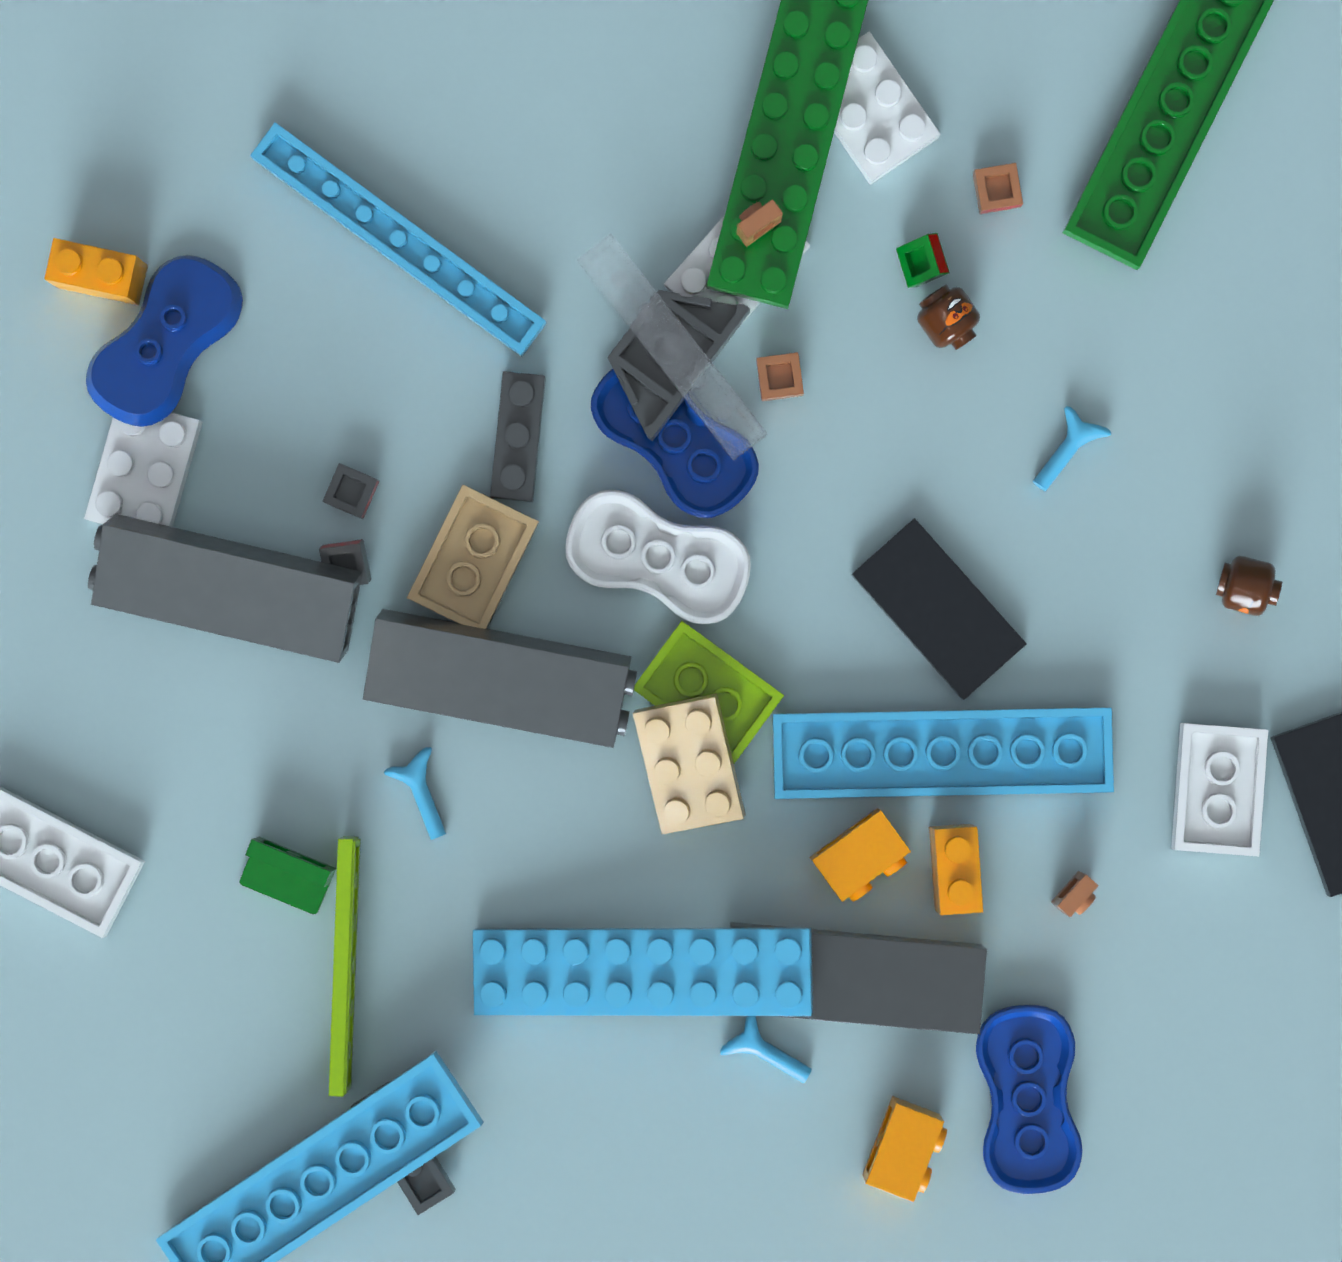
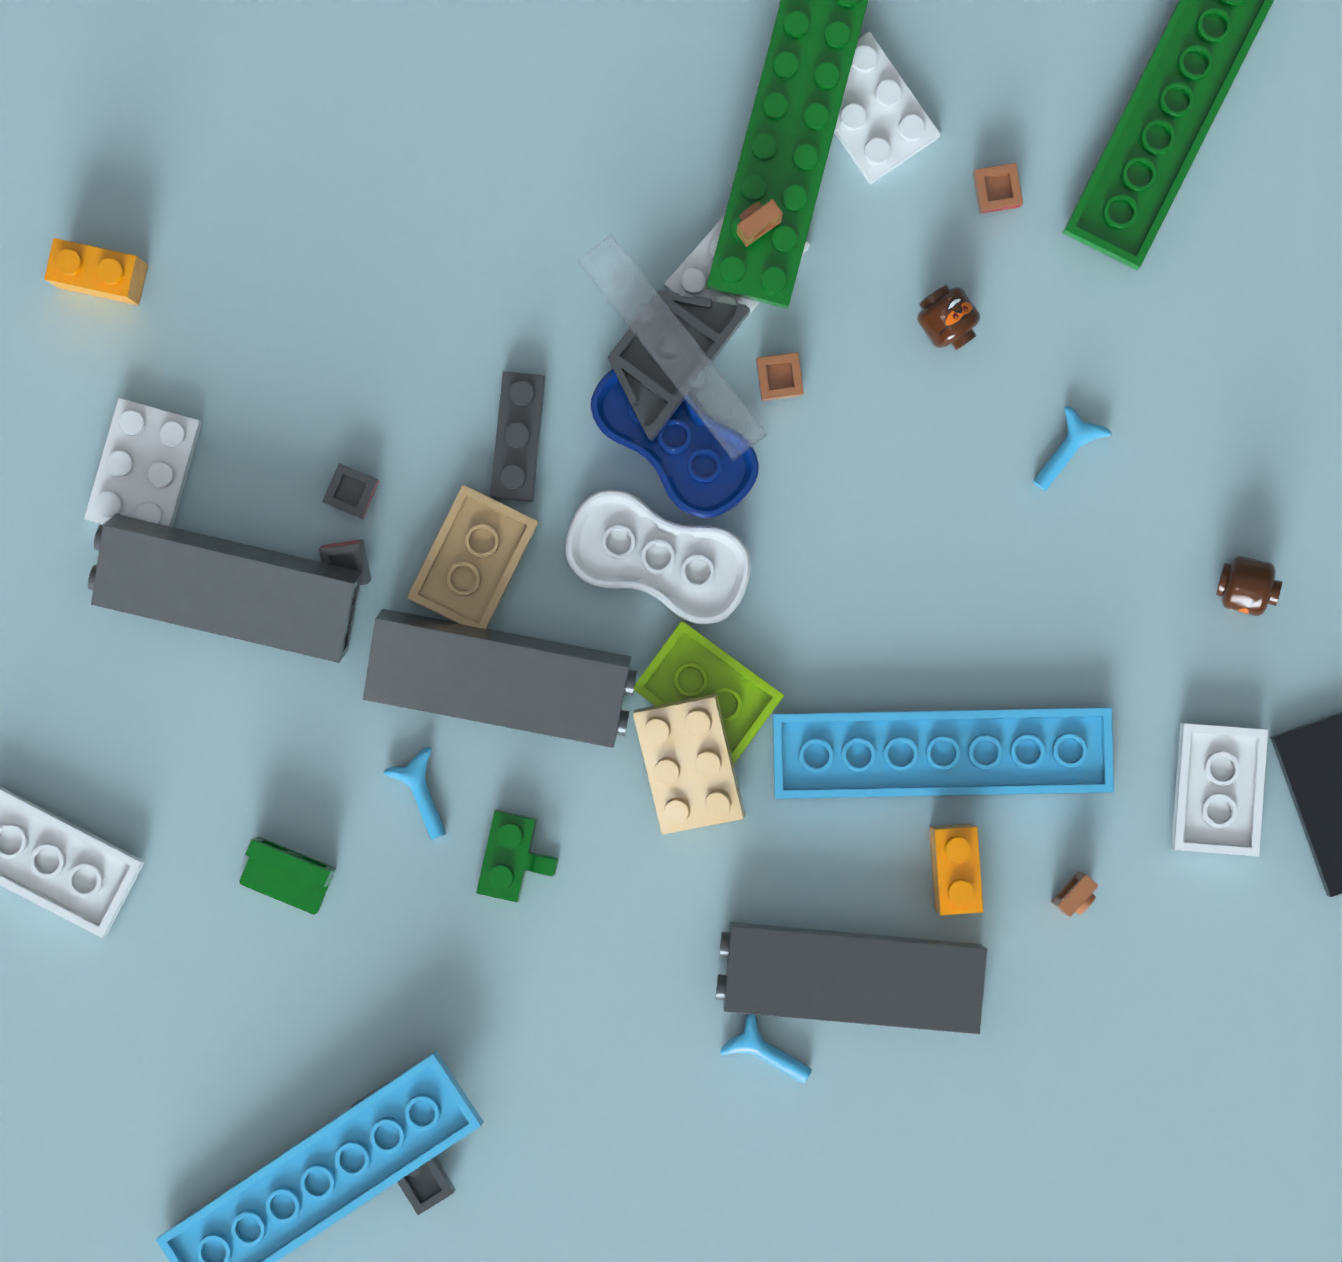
blue plate [86,255,243,427] -> none
medium azure plate [250,122,547,357] -> none
lime tile [329,836,360,1097] -> none
medium azure plate [473,927,813,1016] -> none
light orange brick [809,808,911,902] -> none
black tile [851,518,1027,700] -> none
light orange brick [862,1096,947,1202] -> none
green plate [896,233,950,288] -> none
blue plate [976,1005,1083,1194] -> none
none -> green plate [476,810,559,903]

